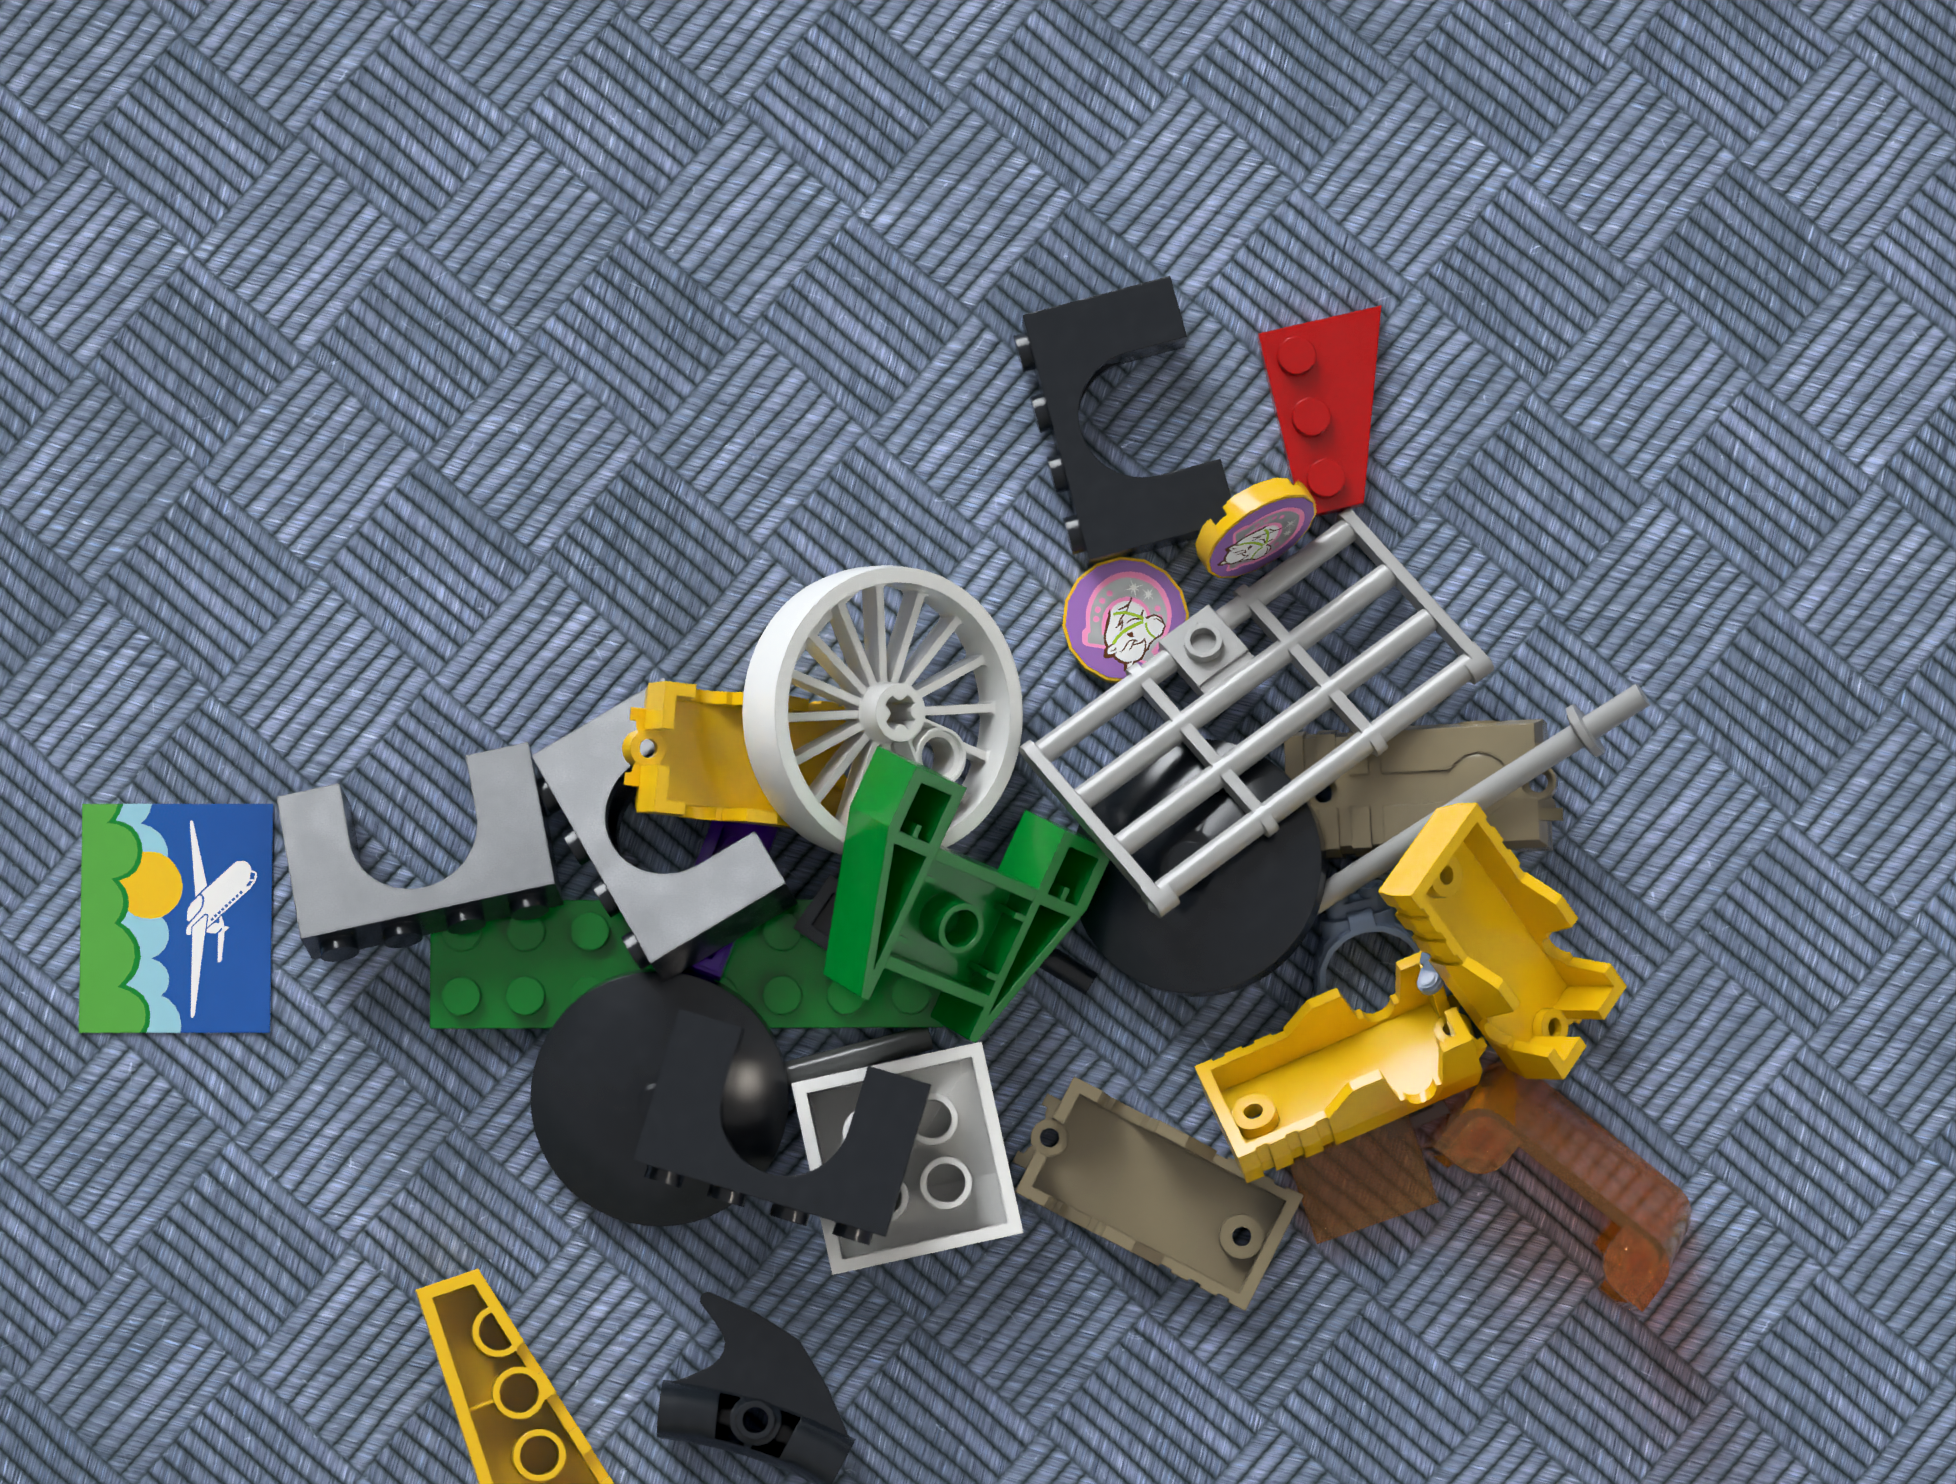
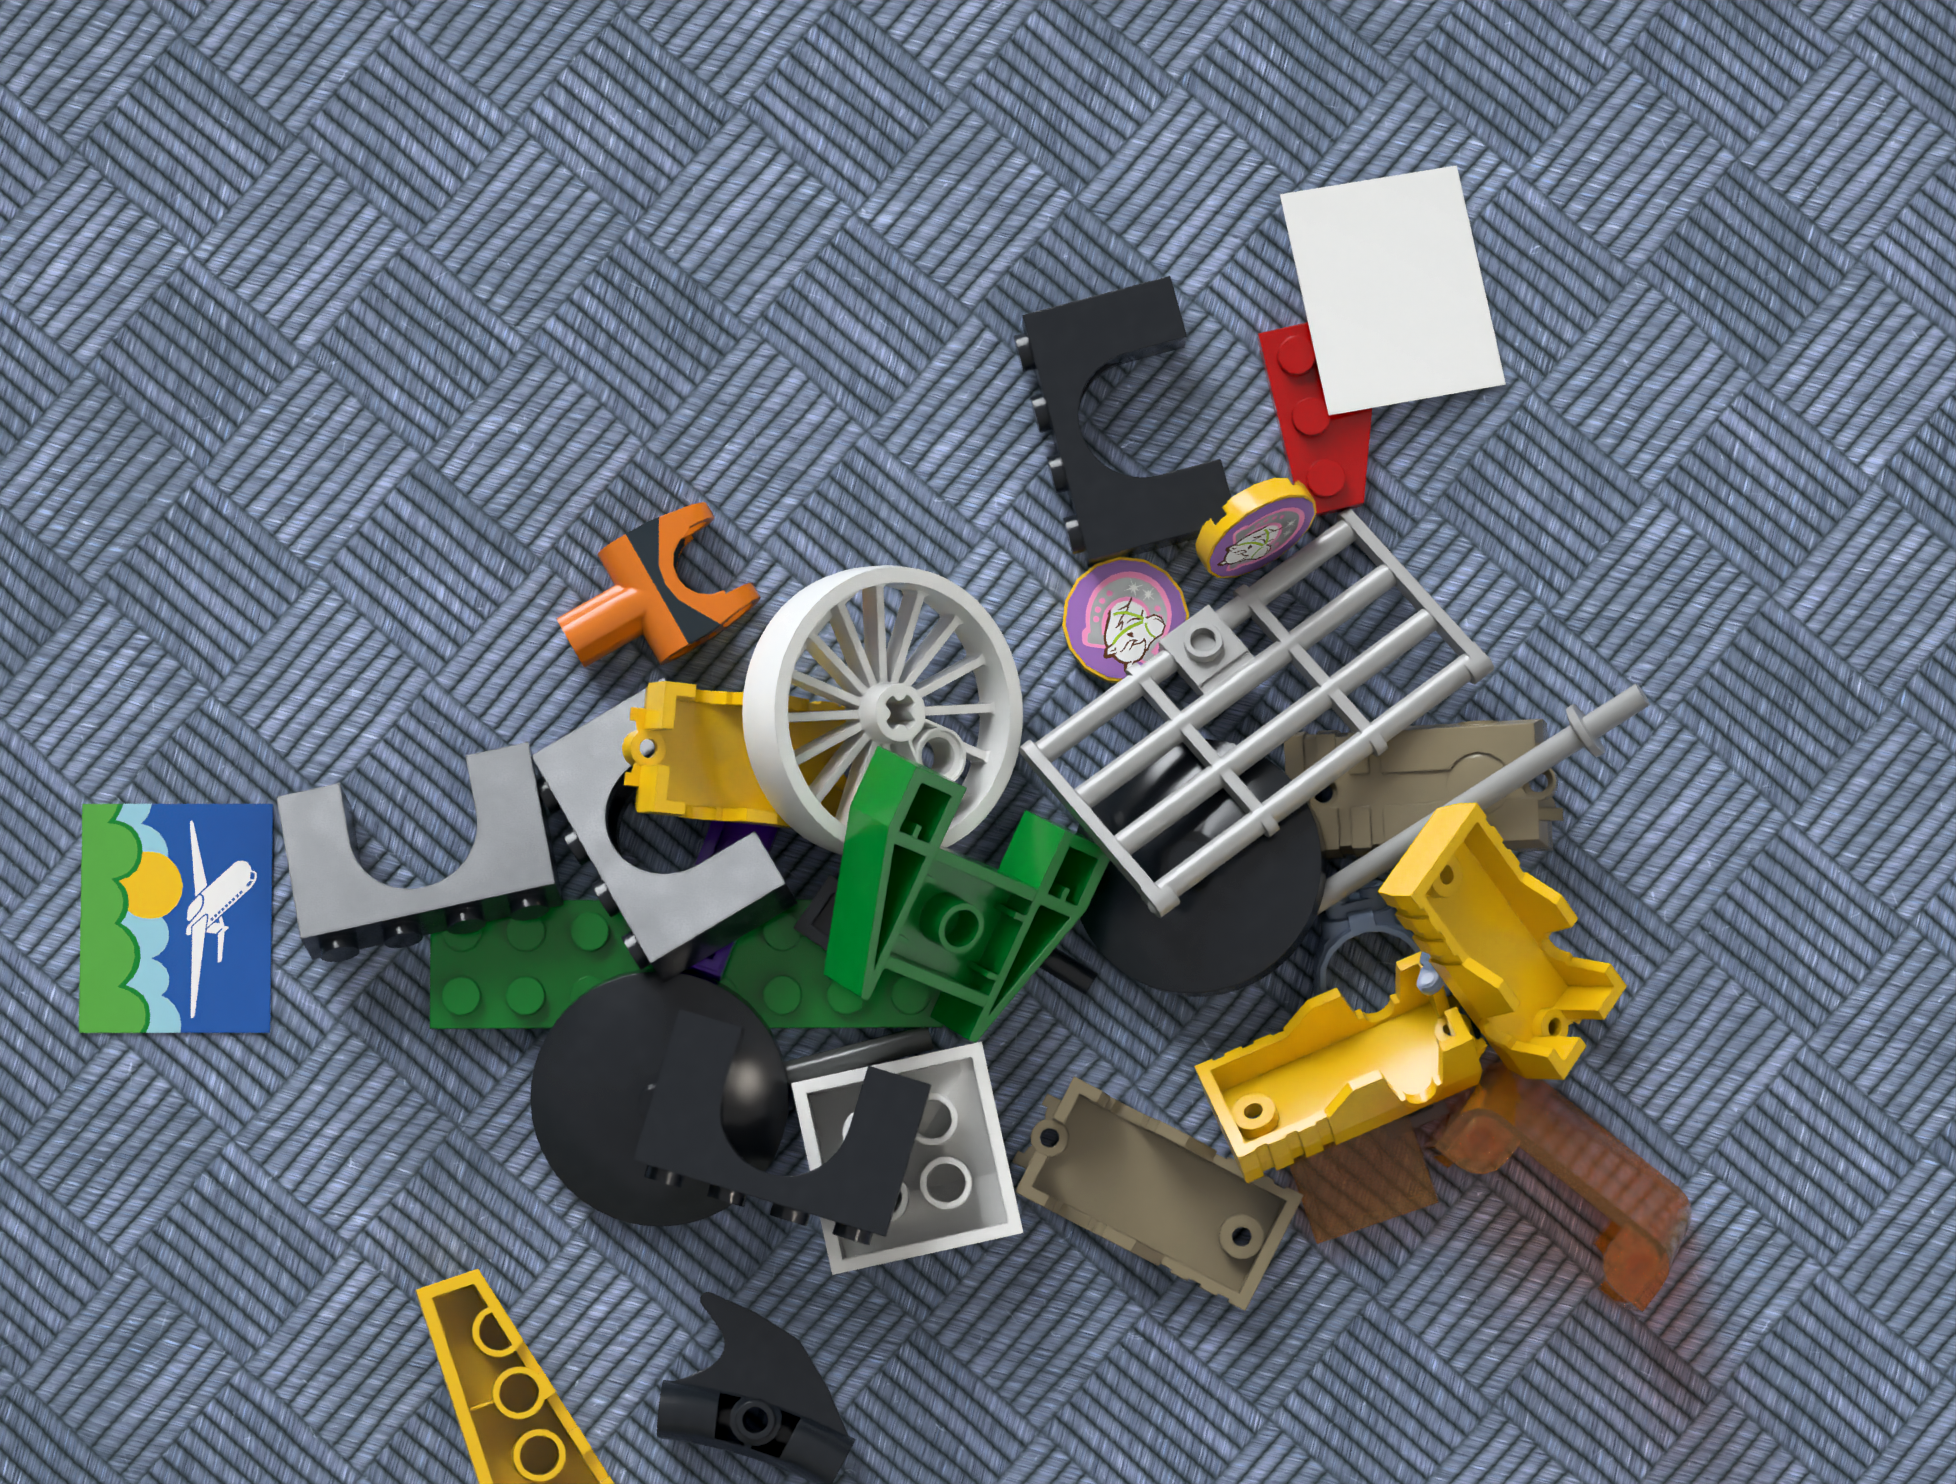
none -> orange connector [556,502,761,668]
none -> white sticker [1280,165,1506,415]

